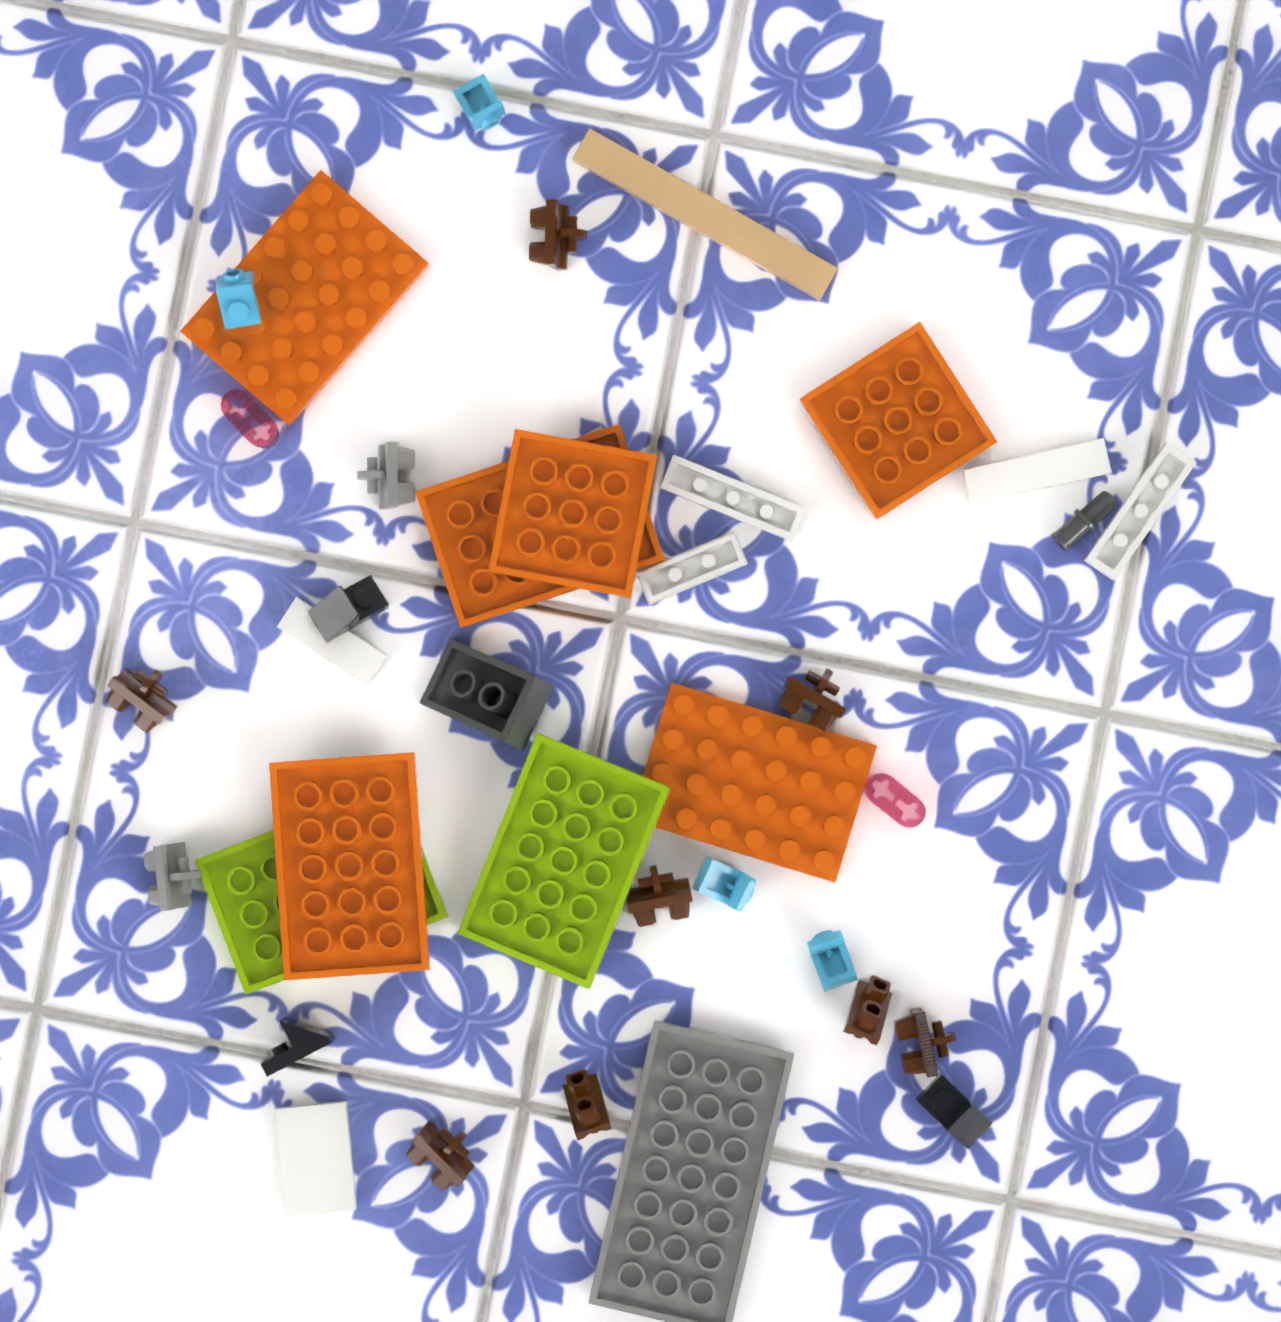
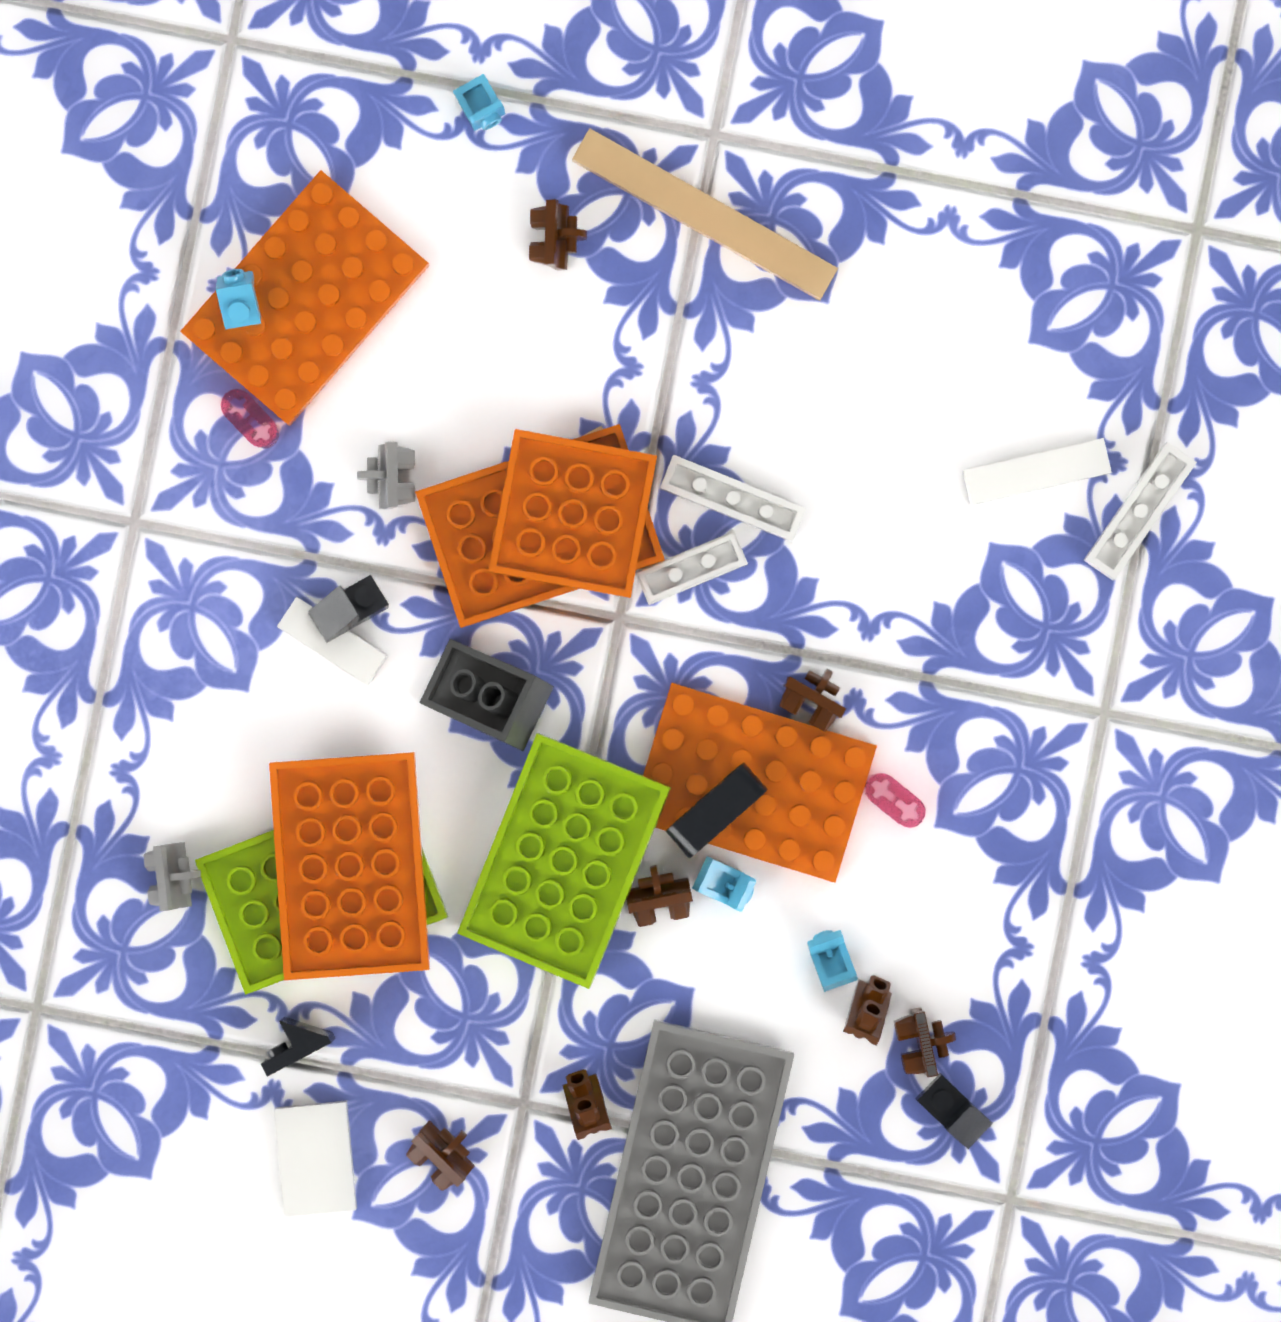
hips [106,668,178,733] -> none
orange plate [799,322,997,520] -> none
dark grey axle [1051,491,1118,552] -> none
none -> black beam [665,762,768,859]

